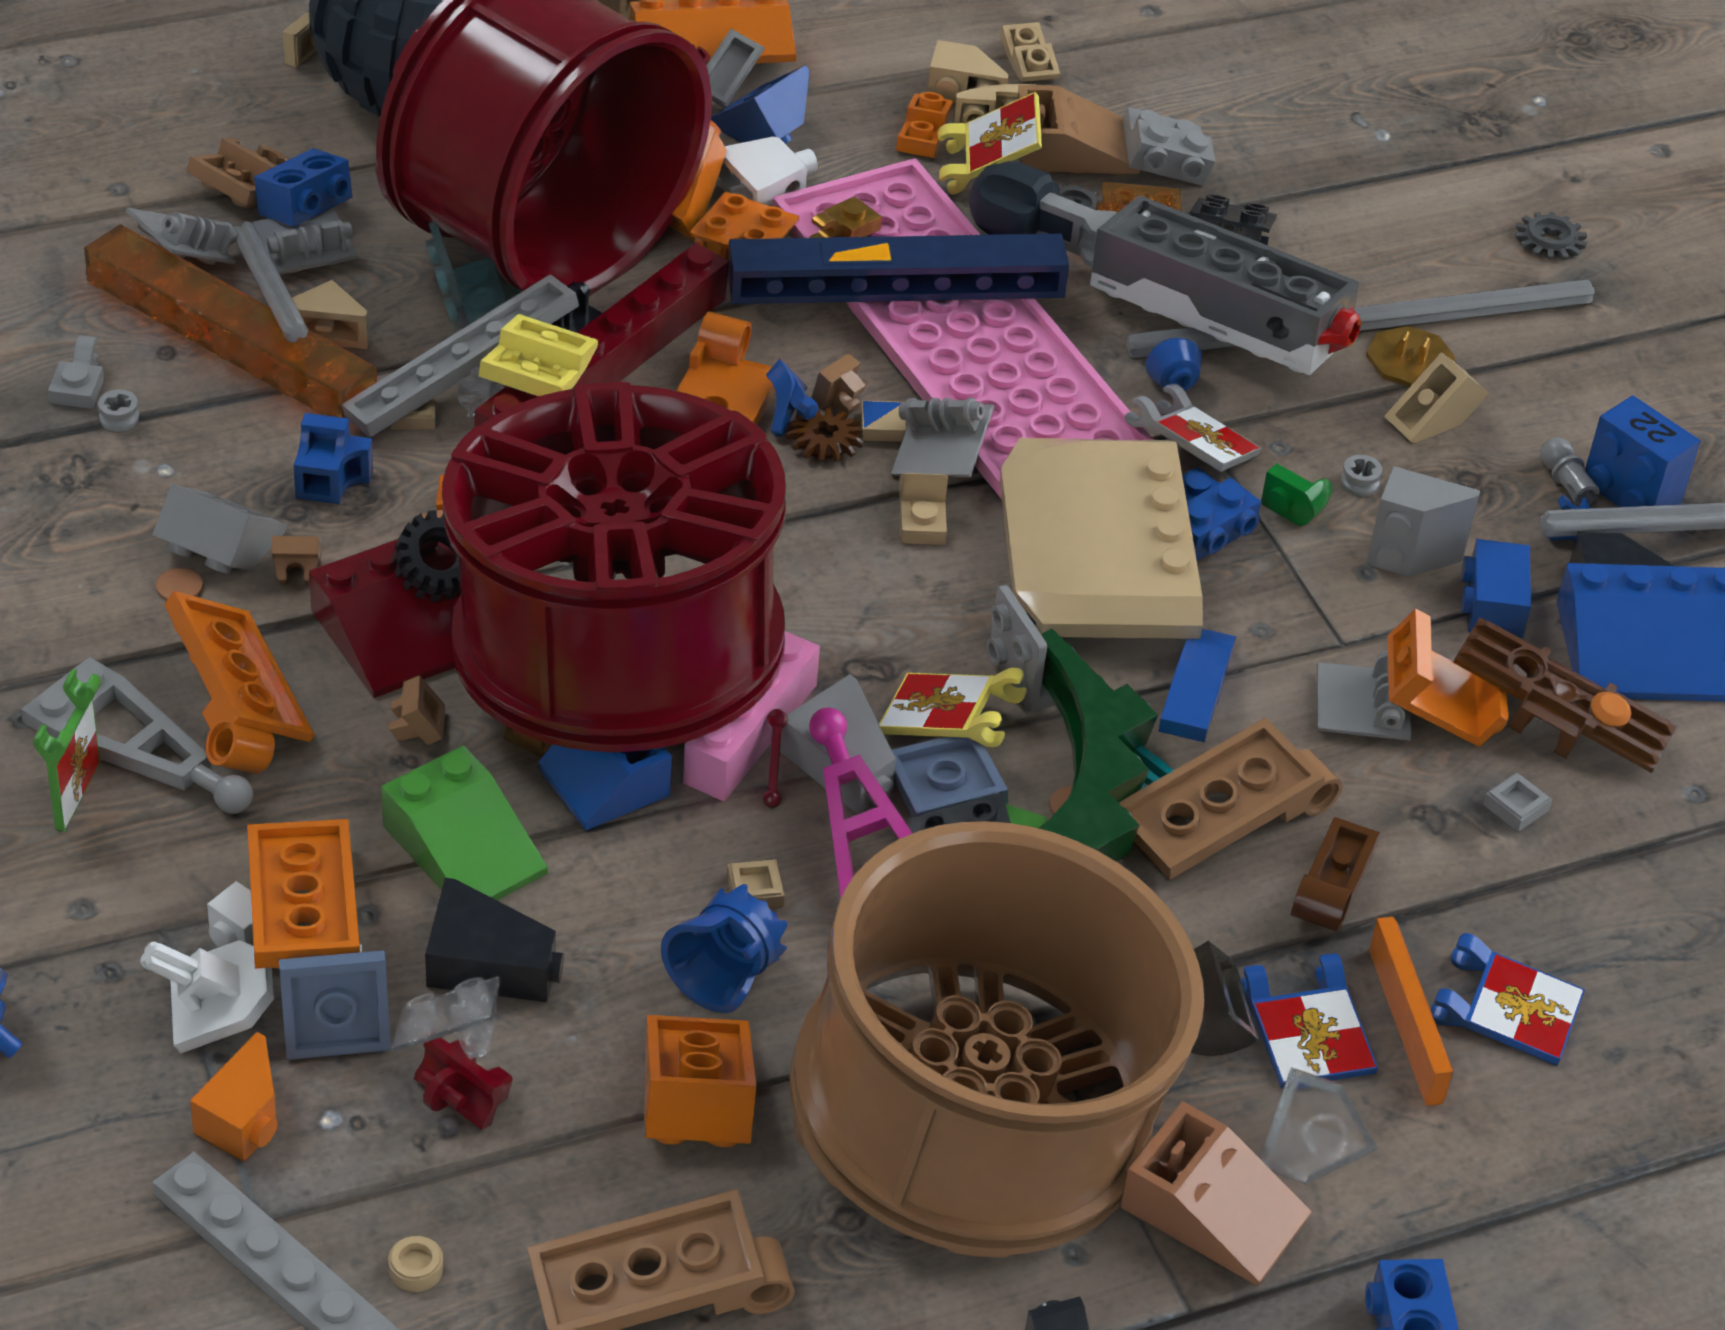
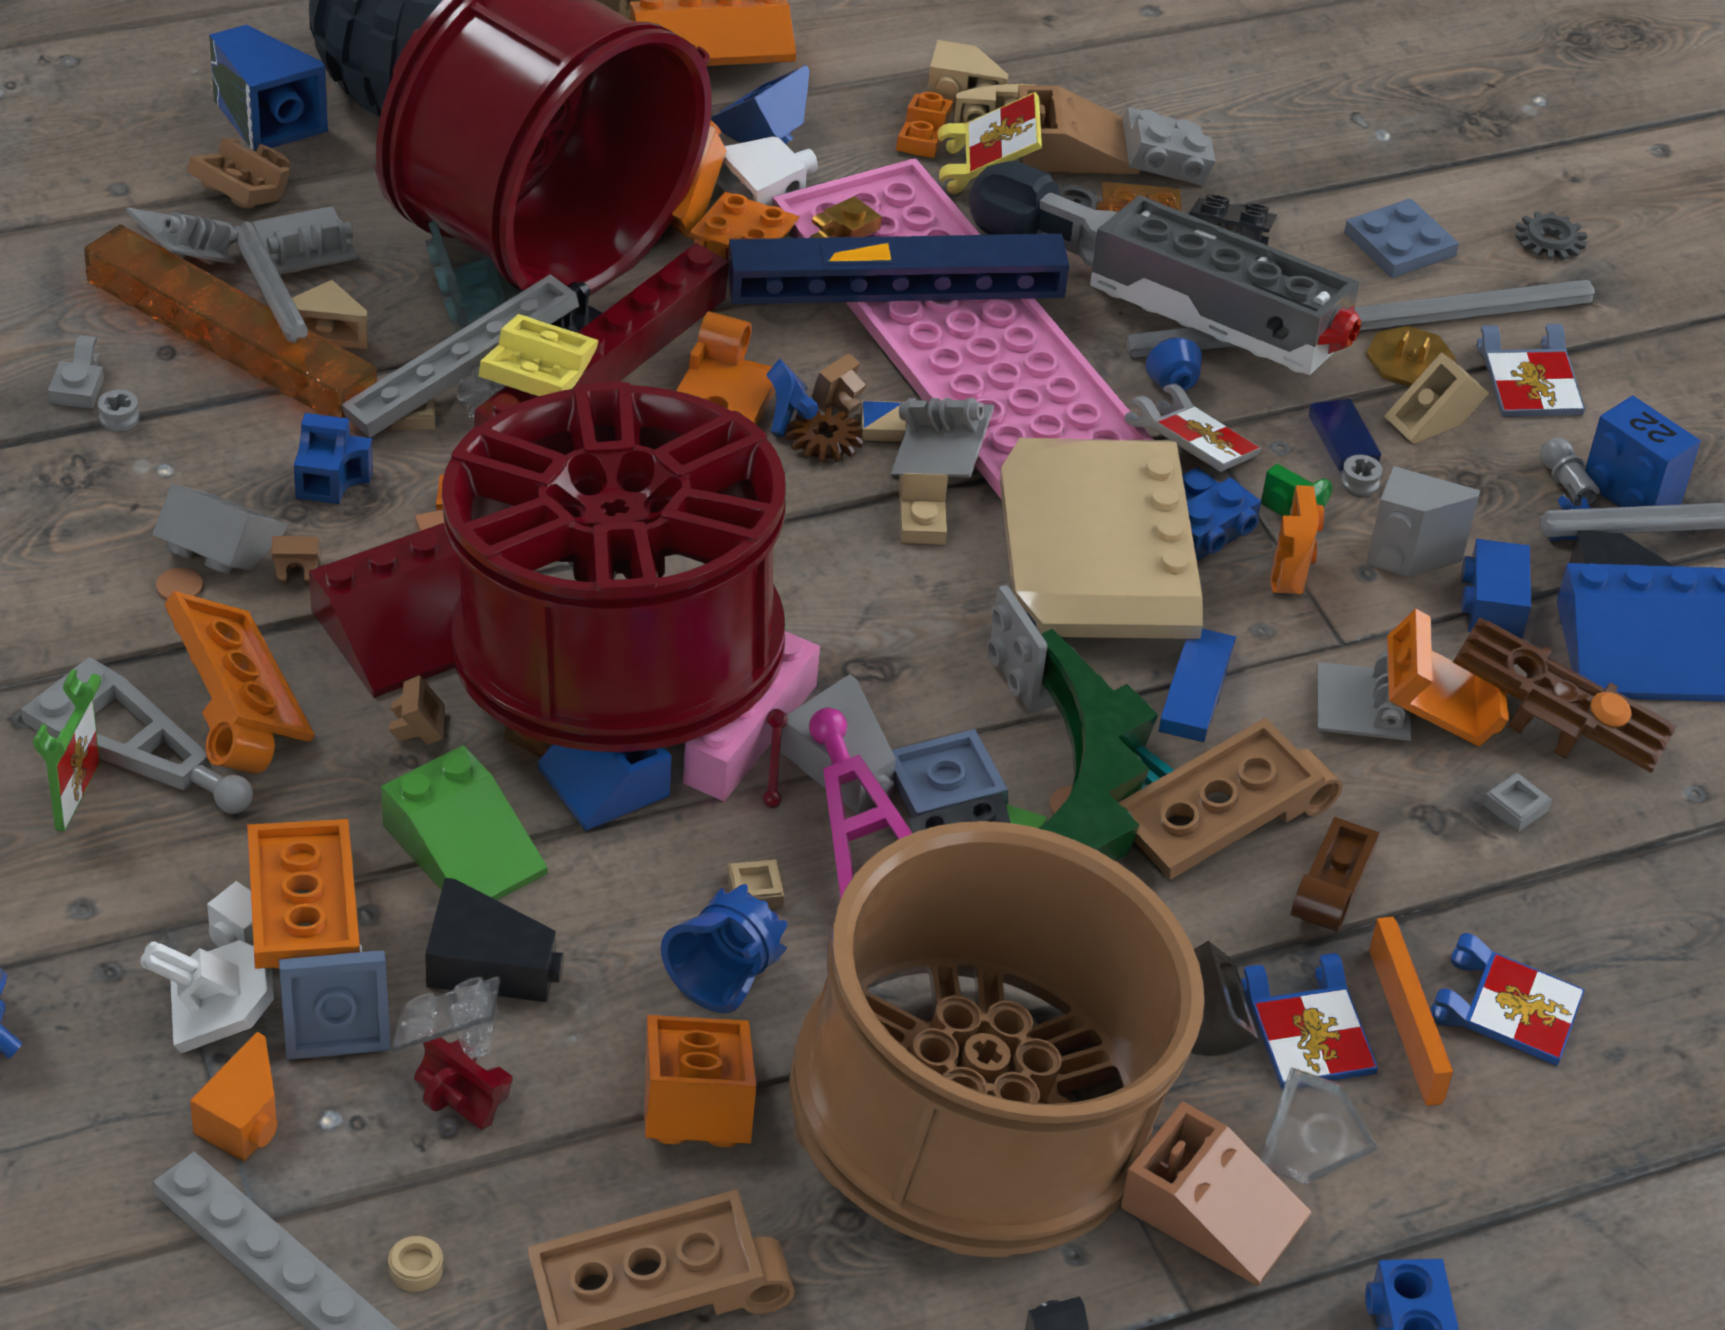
blue brick [254,148,353,227] -> none
tan tile [283,12,317,68] -> none
black tyre [392,510,461,602] -> none
light grey tile [706,29,765,108] -> none
flag [879,668,1027,748] -> none
tan slope [1000,22,1060,82] -> none
none -> blue slope [209,24,328,151]
none -> orange slope [1270,485,1324,594]
none -> clear blue tile [1308,398,1381,471]
none -> sand blue plate [1344,198,1459,278]
none -> flag [1476,324,1585,417]

